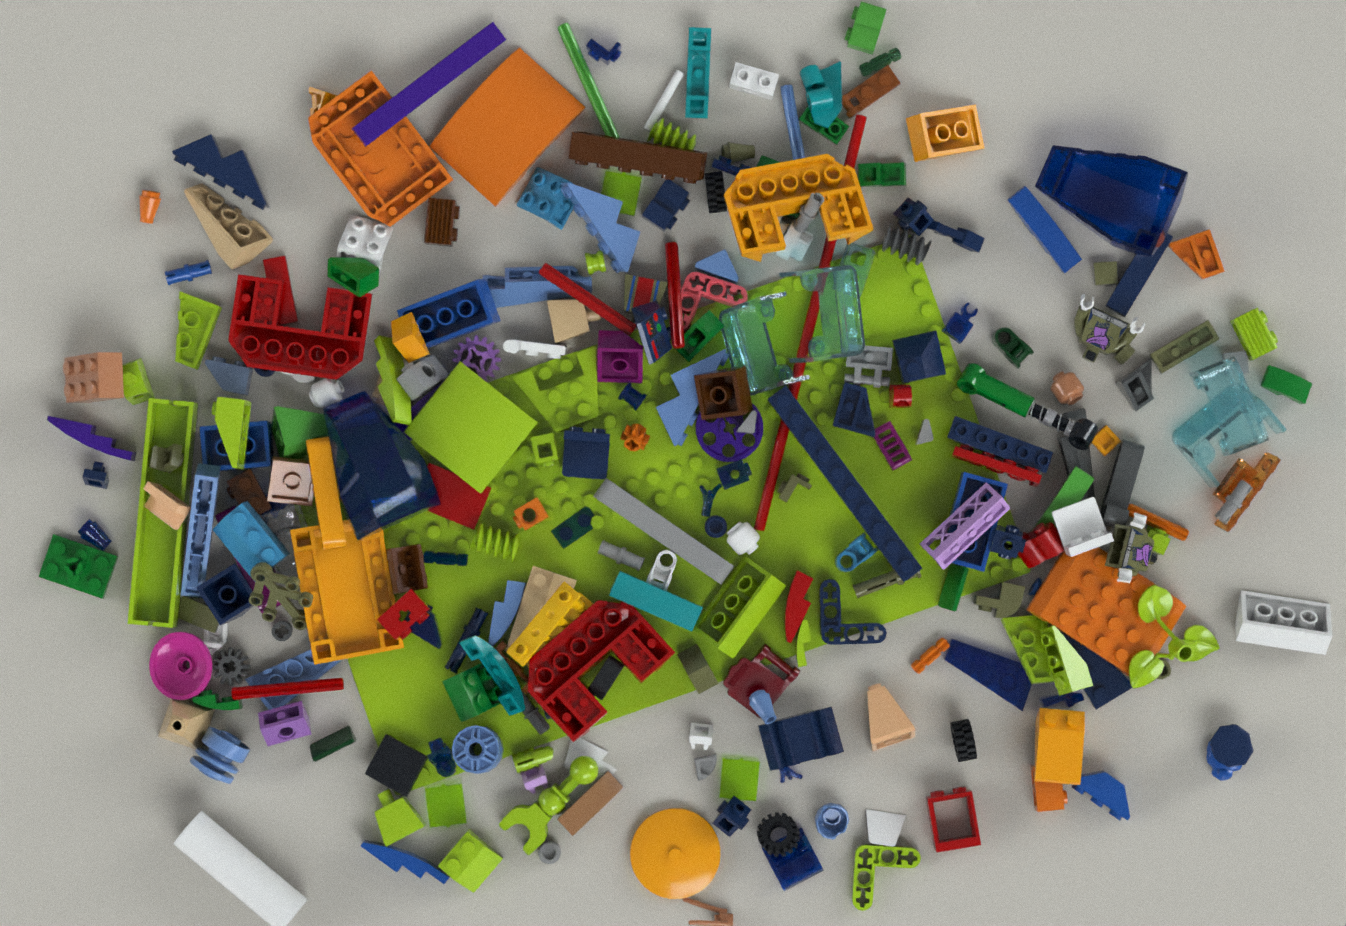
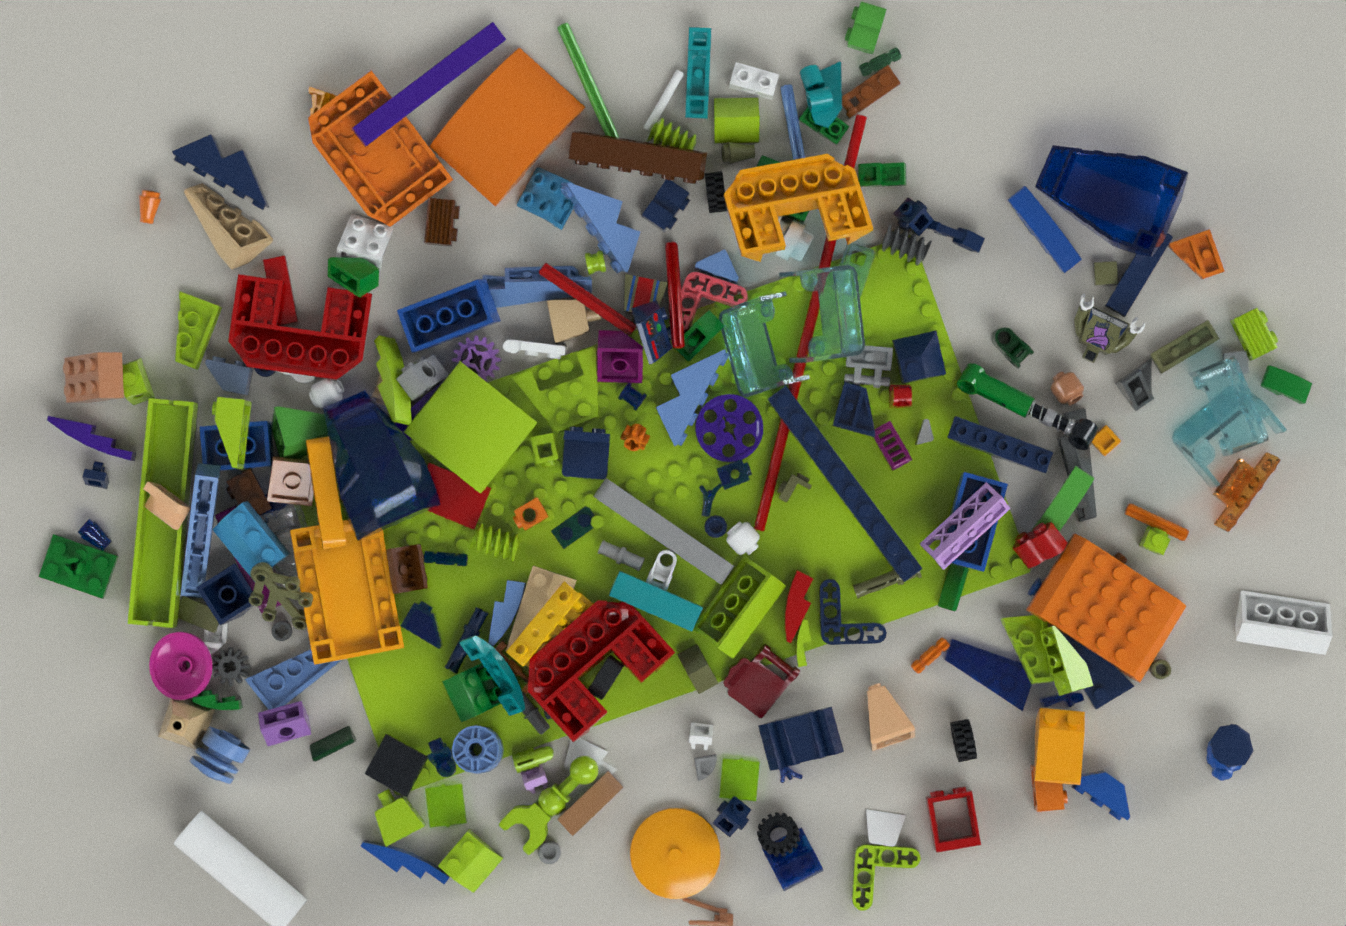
olive bracket [149,444,184,473] -> none
blue pin [165,260,212,285] -> none
red axle [231,678,344,700] -> none
red brick [377,589,430,640] -> none
light orange slope [391,312,430,363] -> none
clear blue bracket [586,38,622,65] -> none
clear neon green piece [601,171,642,216] -> none
reddish brown slope [694,366,753,420] -> none
clear blue plate [710,155,752,176] -> none
light grey slope [736,410,757,434] -> none
medium blue cone [749,690,777,724] -> none
light grey pin [793,193,824,232] -> none
medium blue hair [814,803,849,840] -> none
dark azure piece [835,533,878,572] -> none
light orange slope [906,104,984,162] -> none
clear blue plate [942,302,978,344] -> none
red wing [952,444,1042,487] -> none
olive brick [974,582,1025,618] -> none
dark blue brick [990,525,1026,559] -> none
white bracket [1052,497,1114,557] -> none
dark grey beam [1100,439,1145,528] -> none
torso [1105,513,1158,583] -> none
olive axle [1113,345,1135,365] -> none
lime plant [1129,585,1220,688] -> none
light grey pin [1215,480,1253,524] -> none
none -> lime slope [714,98,760,144]

